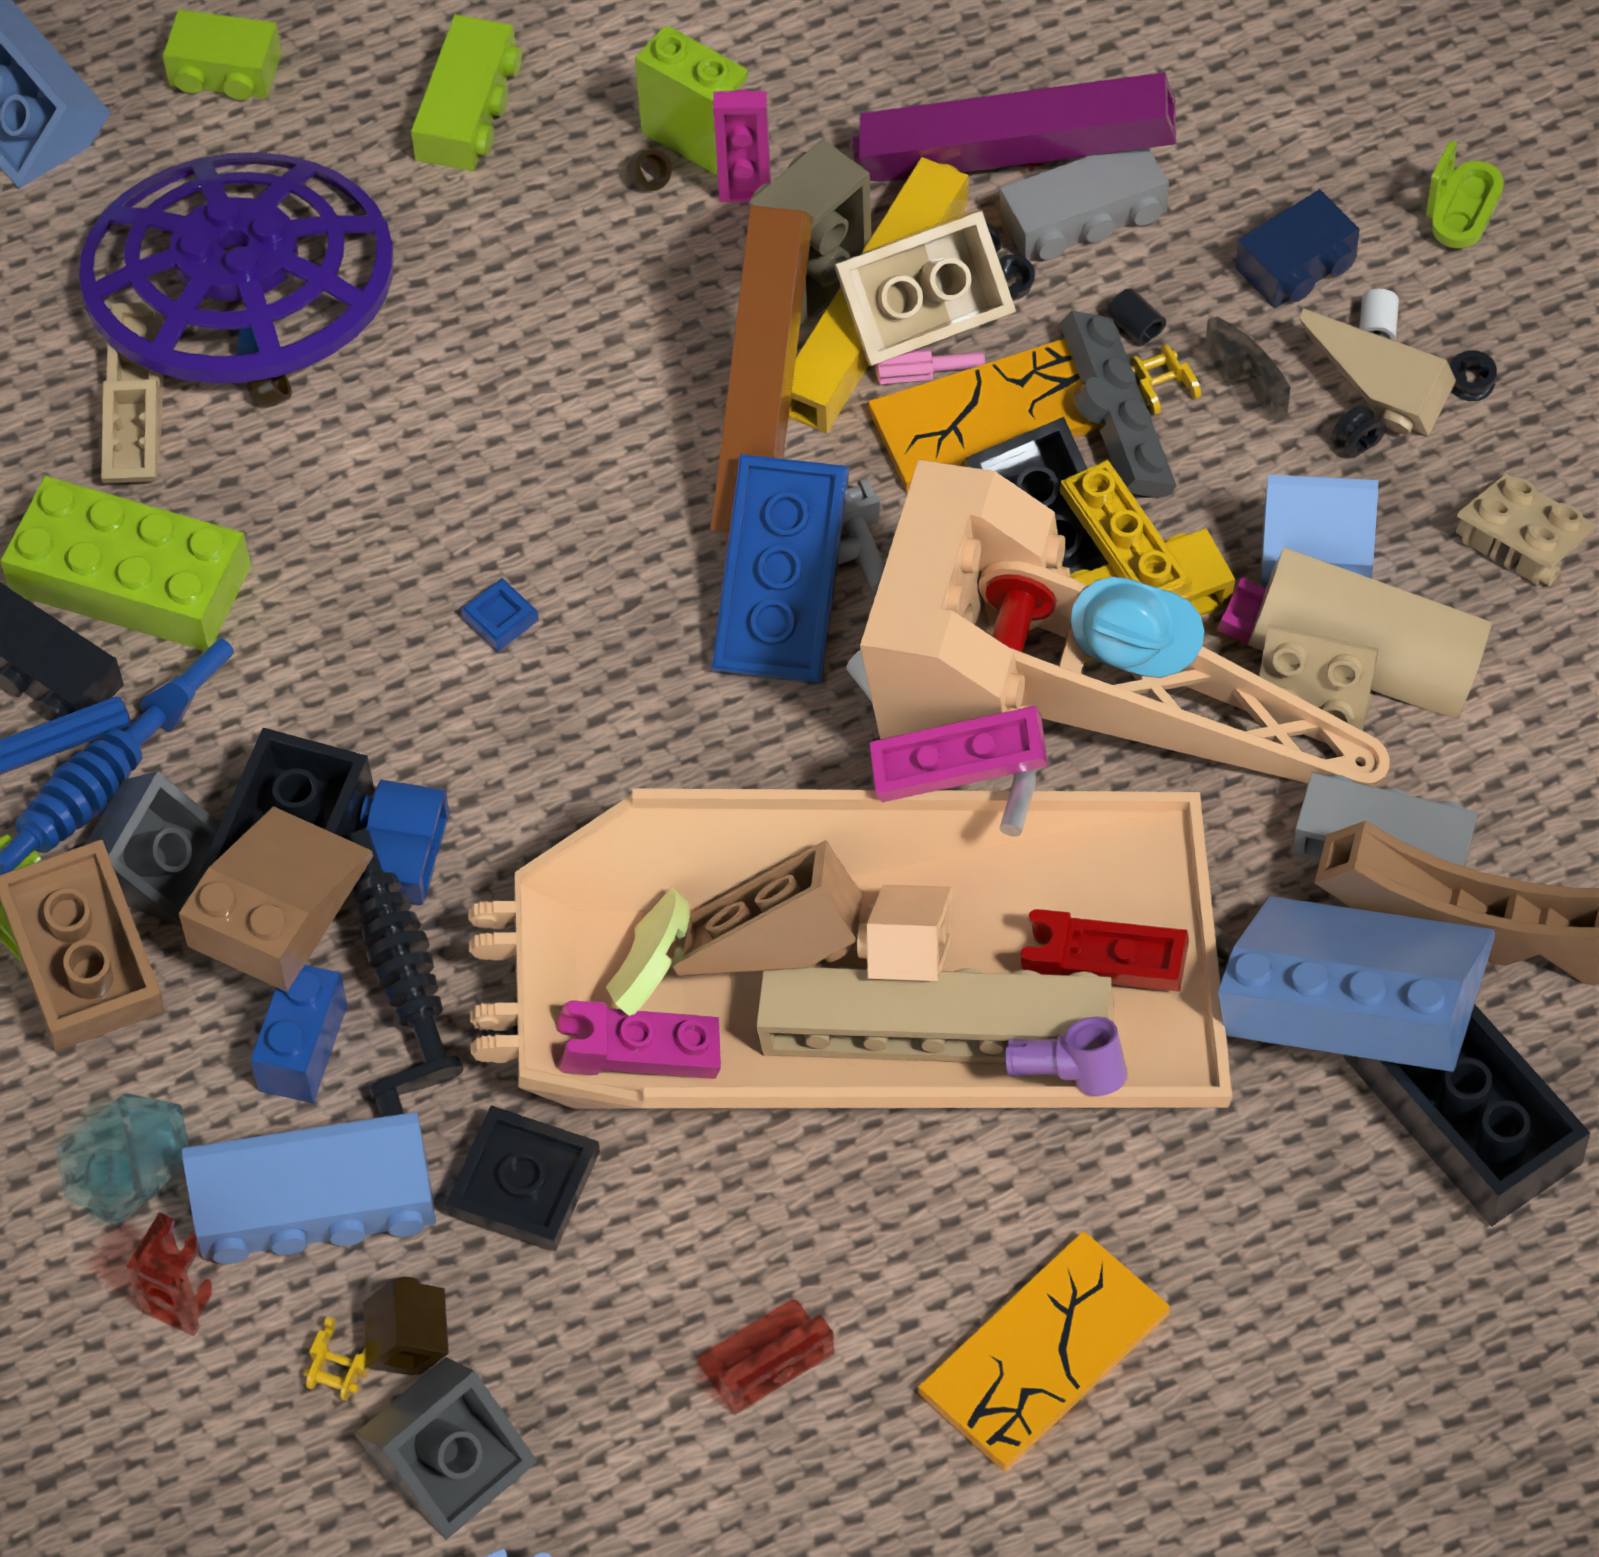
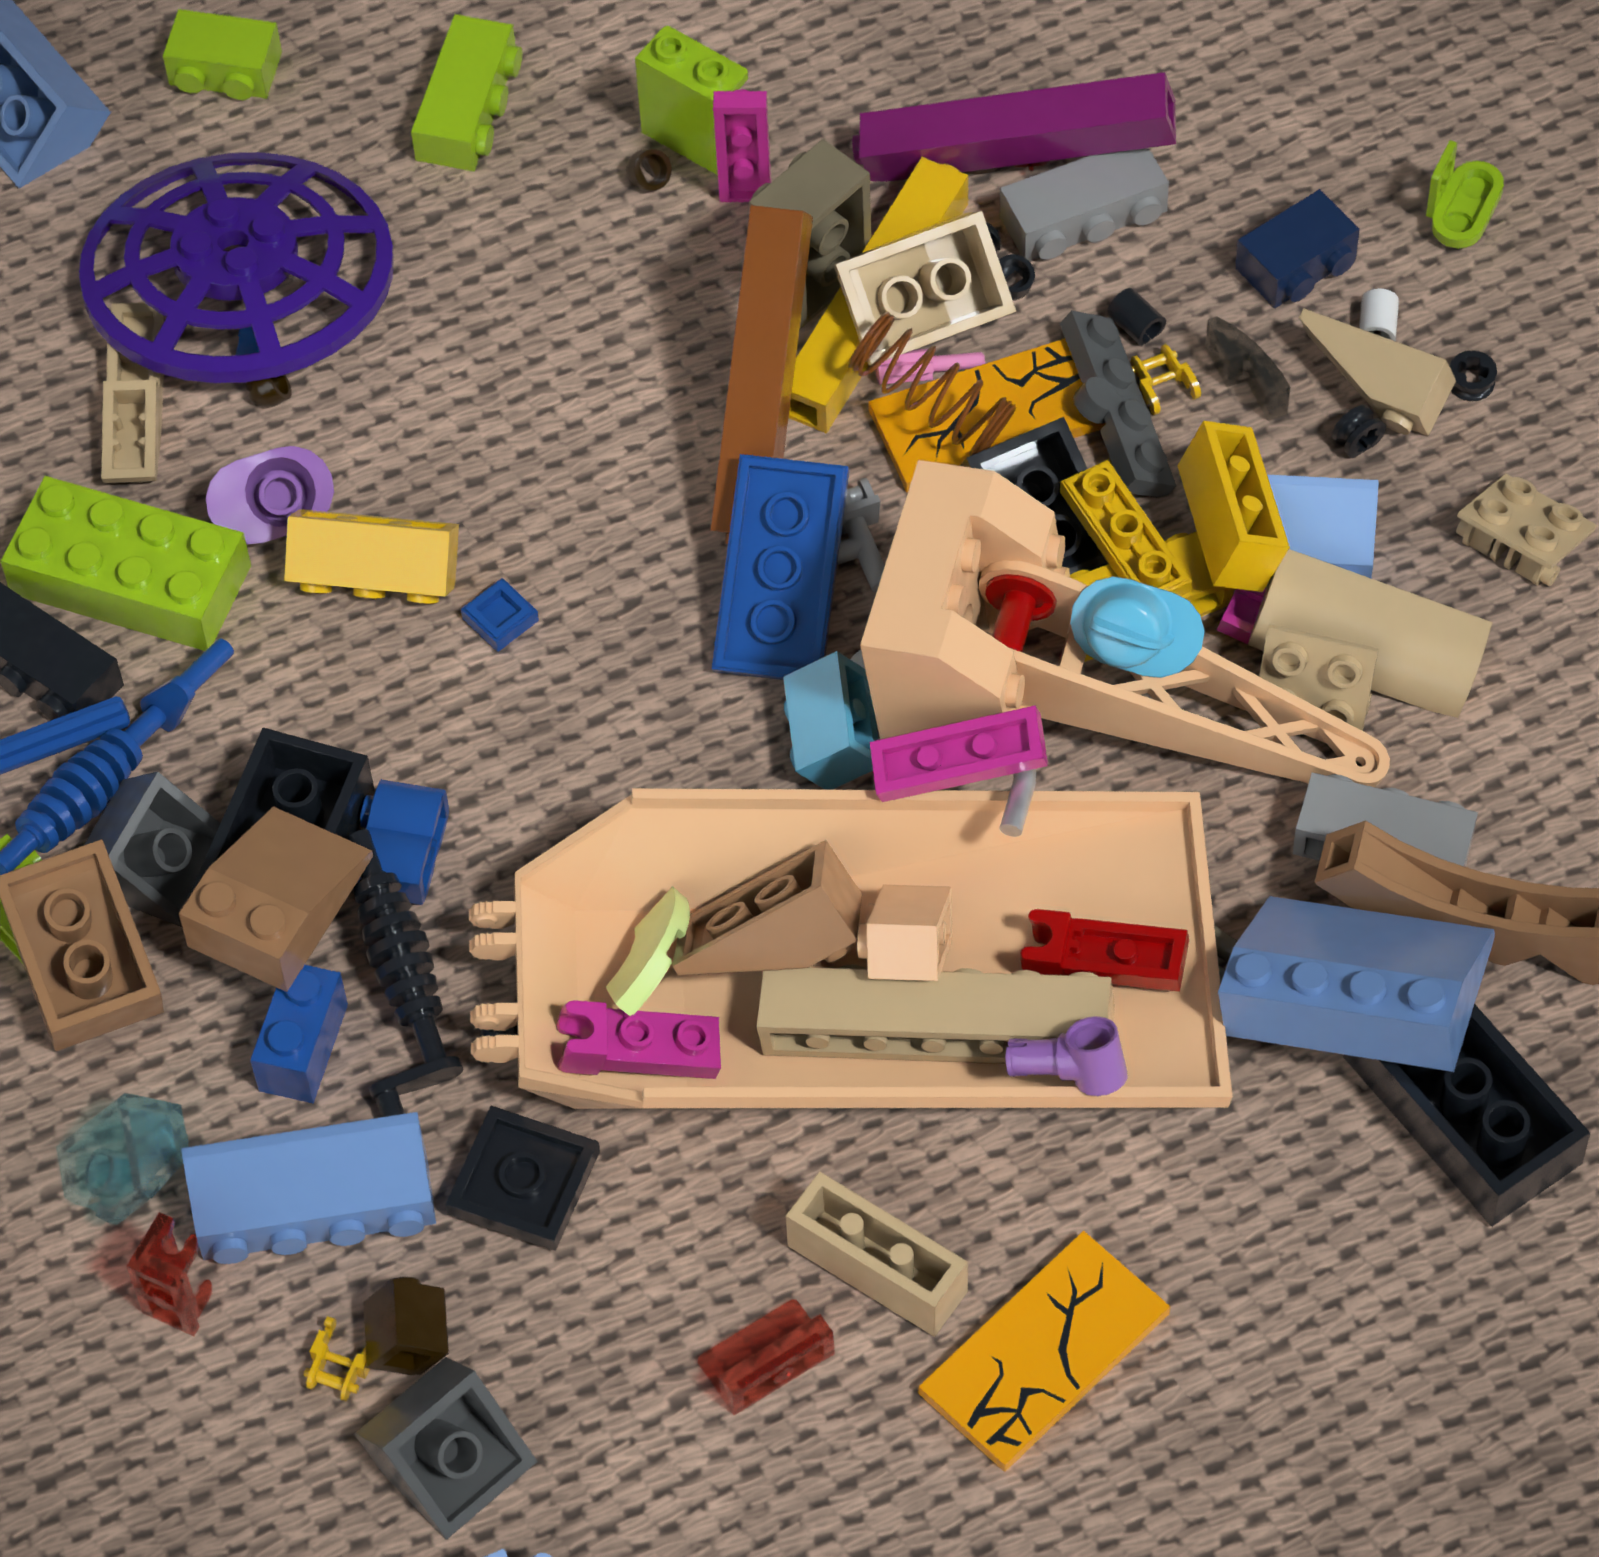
none -> medium lavender piece [205,446,334,545]
none -> yellow brick [284,509,459,604]
none -> medium azure brick [783,651,879,790]
none -> tan brick [786,1171,968,1337]
none -> dark orange piece [848,312,1016,456]
none -> yellow brick [1177,420,1290,592]

